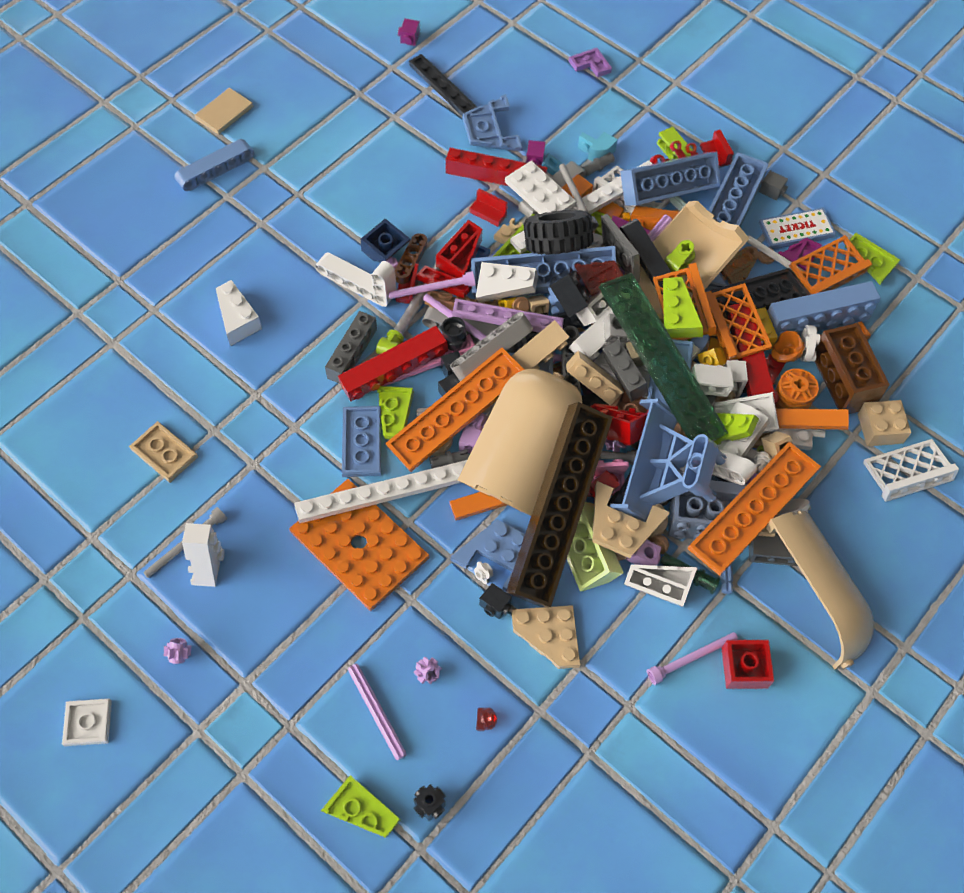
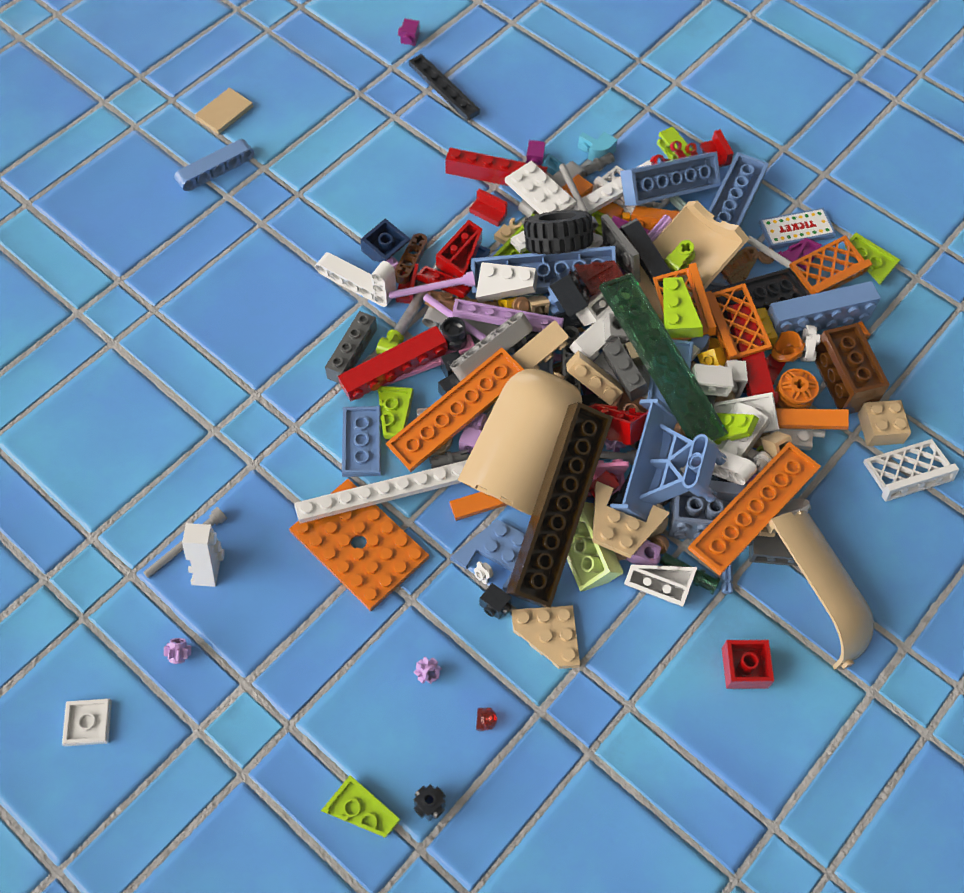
tan tile [129,421,198,483] -> none
white wedge [216,280,262,346] -> none
lavender axle [348,664,406,760] -> none
medium blue wing [462,94,522,151] -> none
medium lavender plate [569,48,612,78] -> none
lavender piece [647,632,738,685] -> none
dark grey brick [759,170,788,201] -> none

